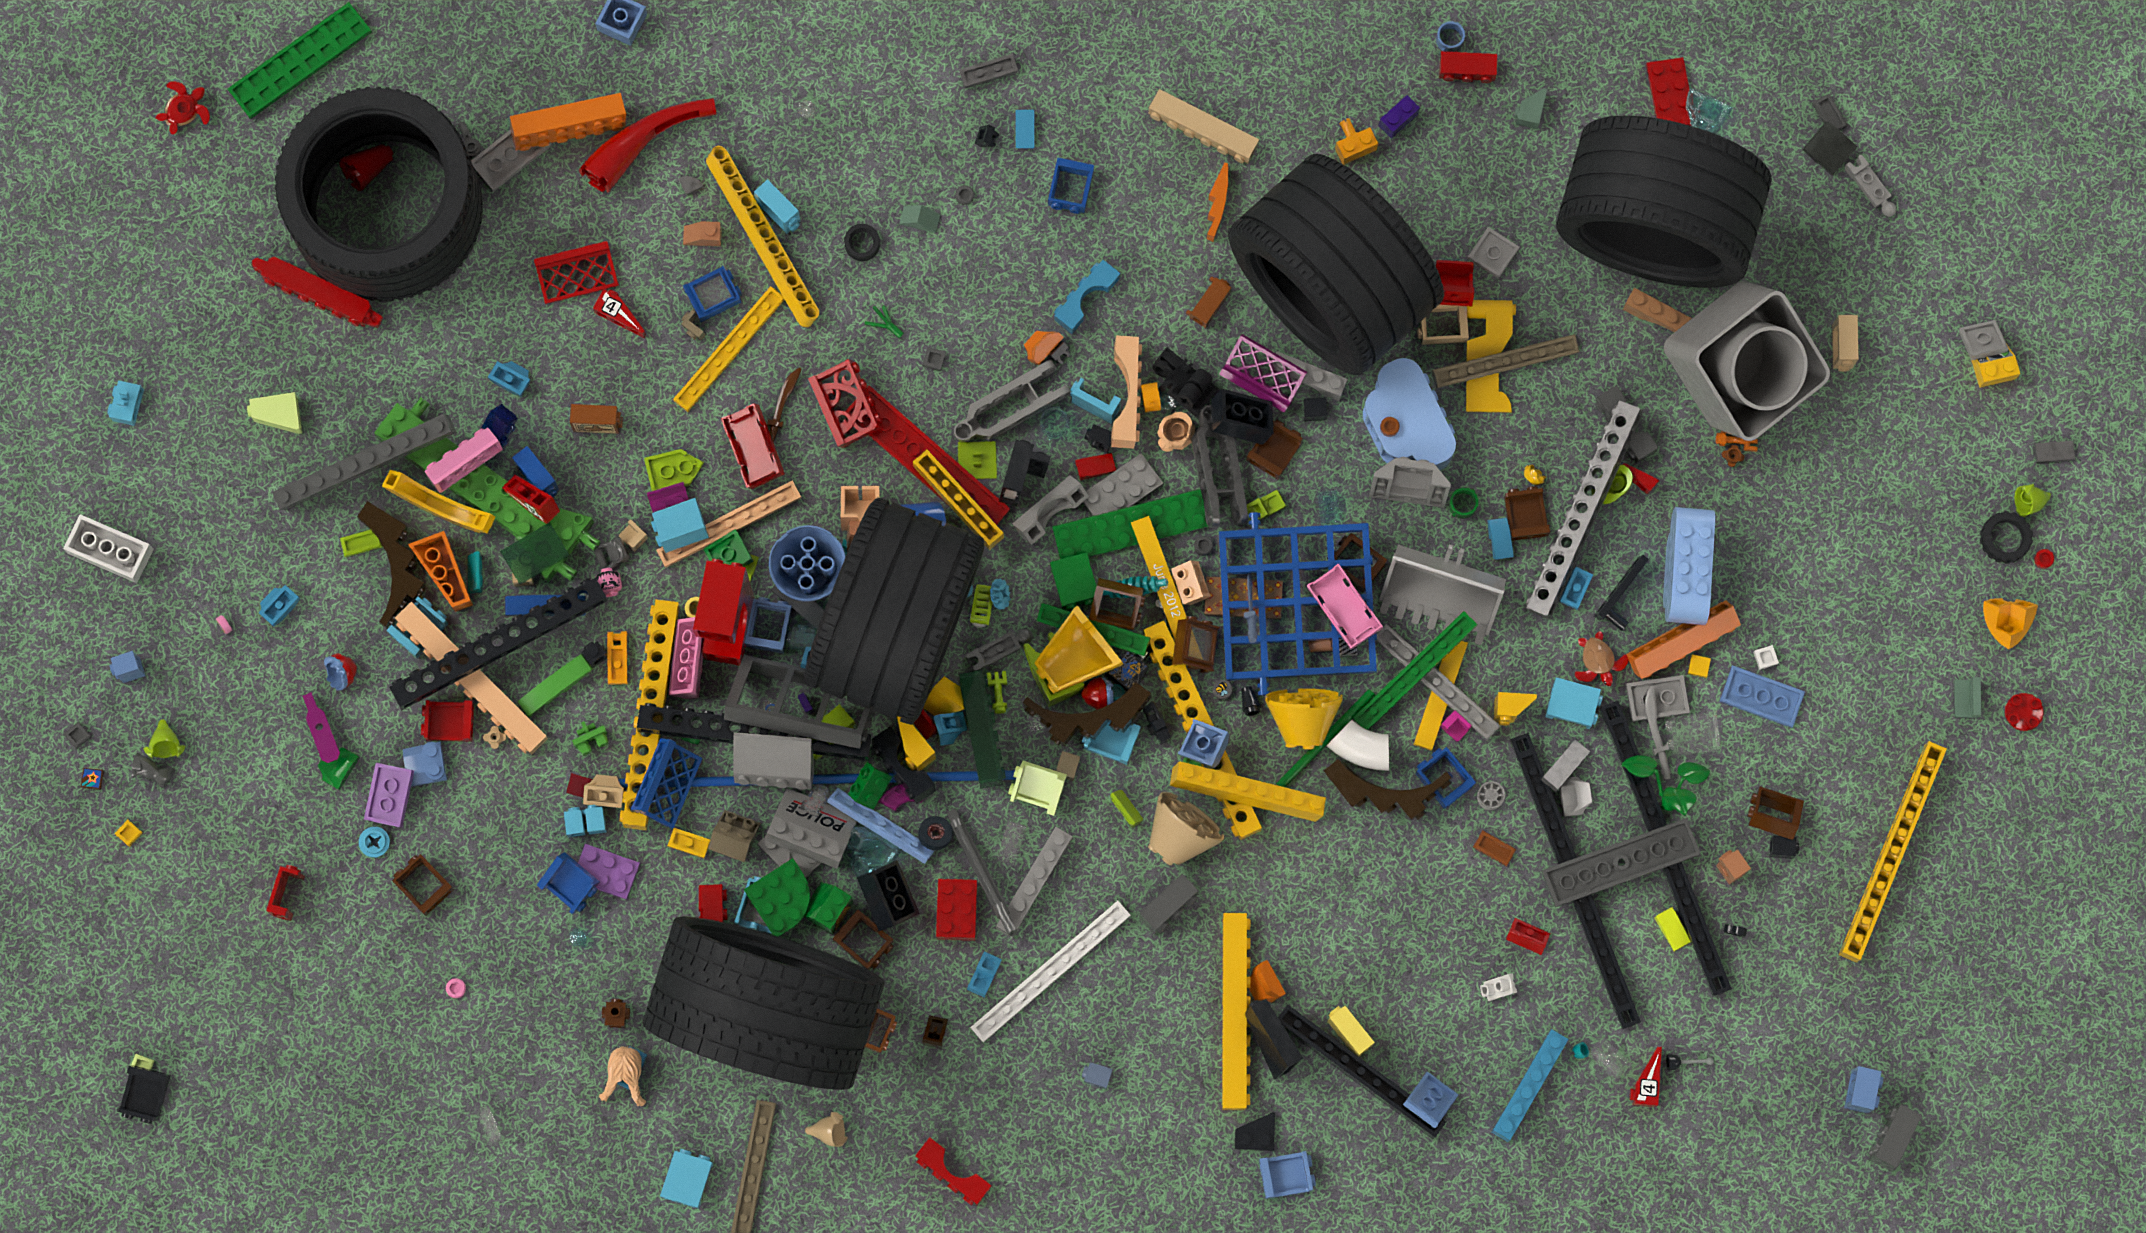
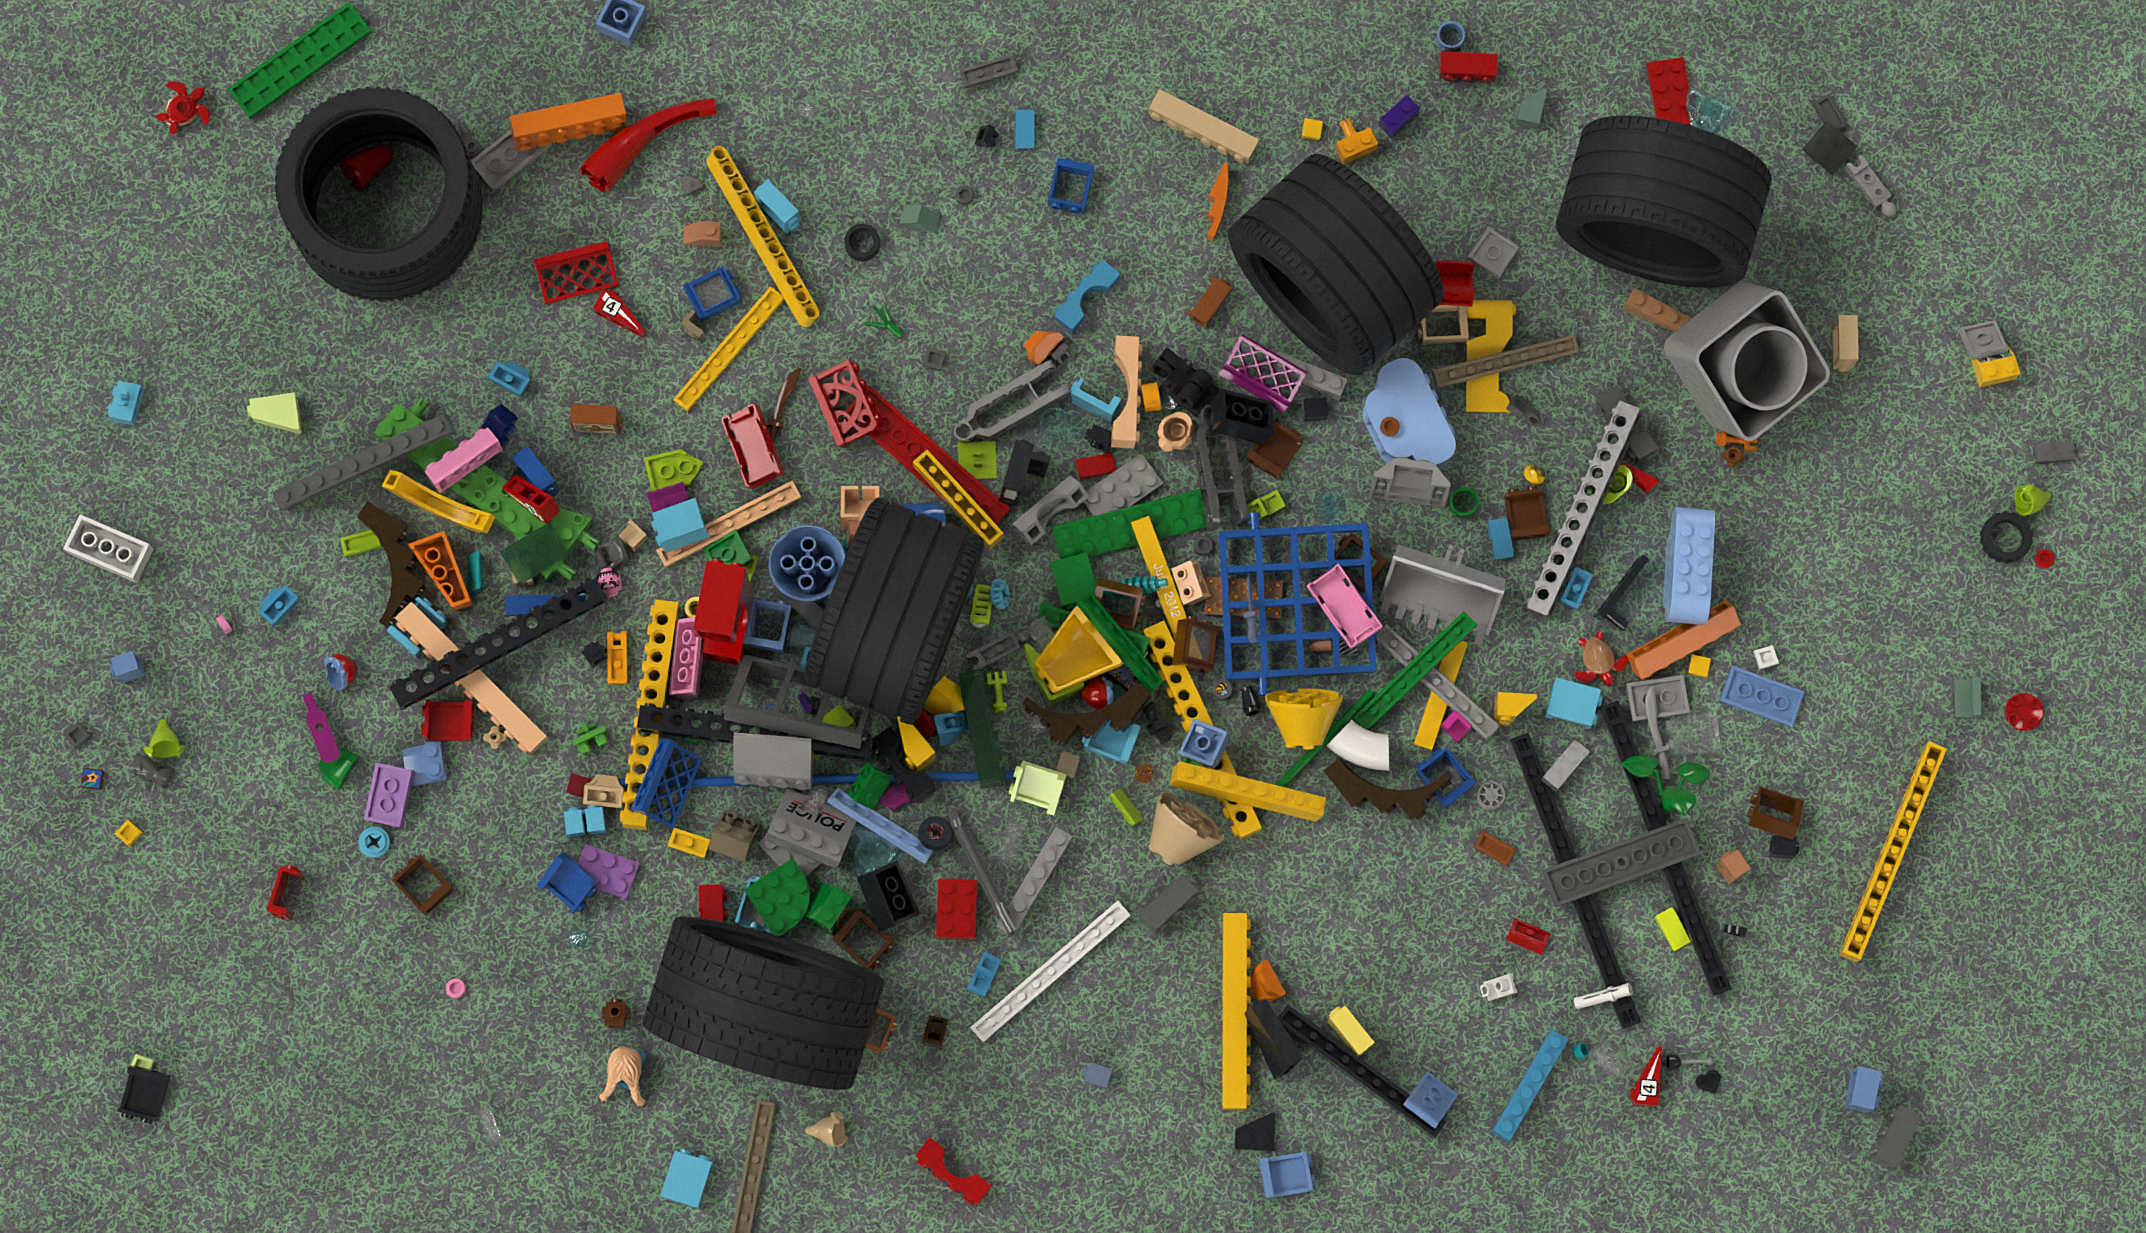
red hinge [251,256,383,328] -> none
bright green slope [517,654,593,717] -> none
light grey slope [1559,777,1592,818] -> none
light orange brick [1983,598,2038,649] -> none
none -> clear slope [1028,615,1054,654]
none -> green plate [1076,592,1163,692]
none -> clear orange plate [1135,764,1154,783]
none -> yellow tile [1301,118,1323,141]
none -> dark grey plate [1506,394,1541,426]
none -> white pin [1574,983,1633,1010]
none -> black tile [1695,1070,1721,1095]

